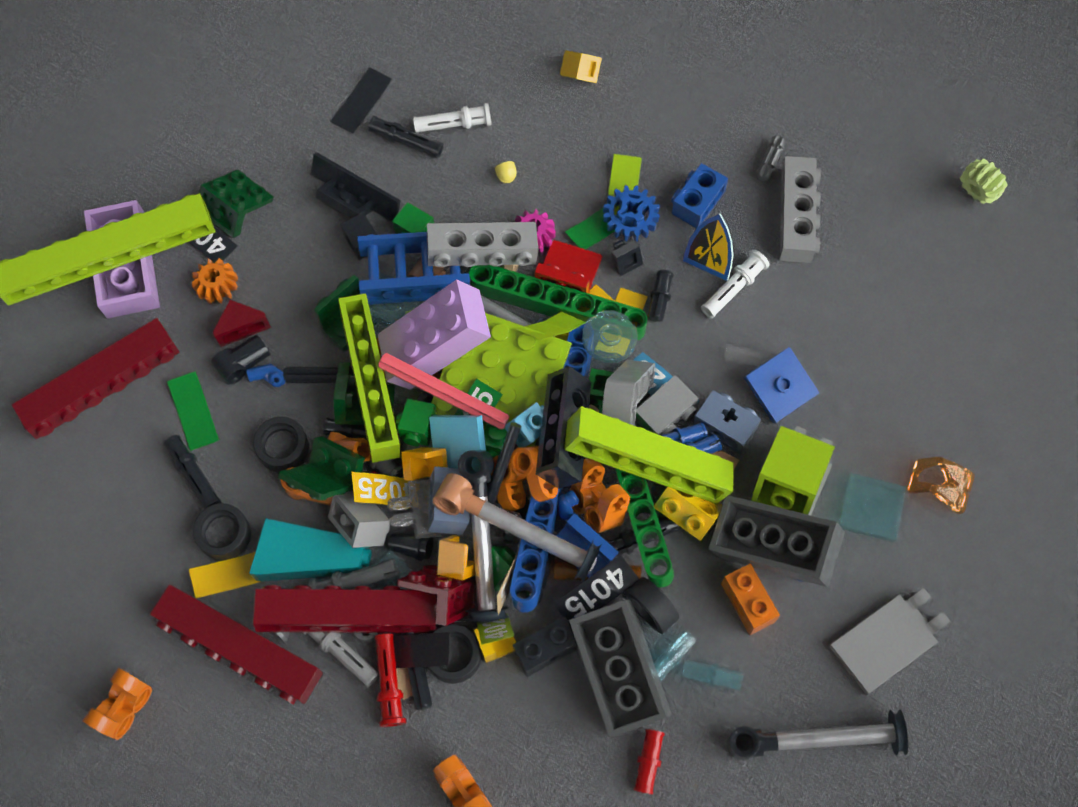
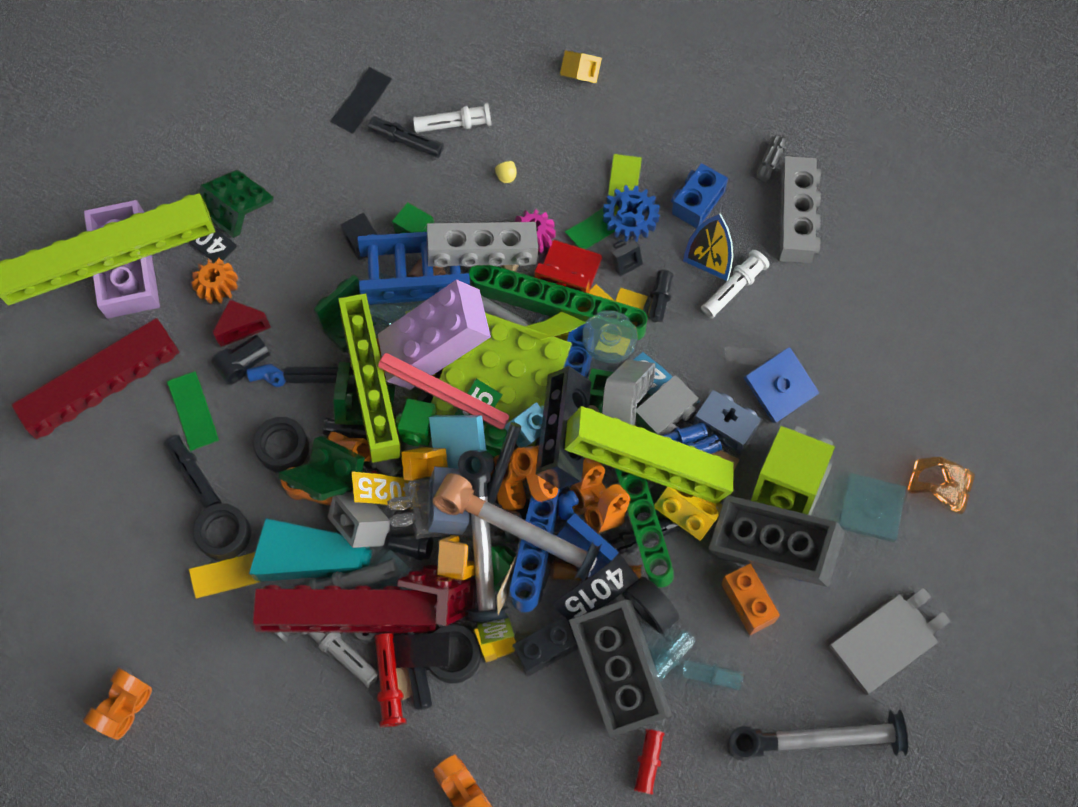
dark red brick [150,584,323,705] -> none
black bracket [311,152,401,221] -> none
yellowish green gear [960,159,1008,204] -> none

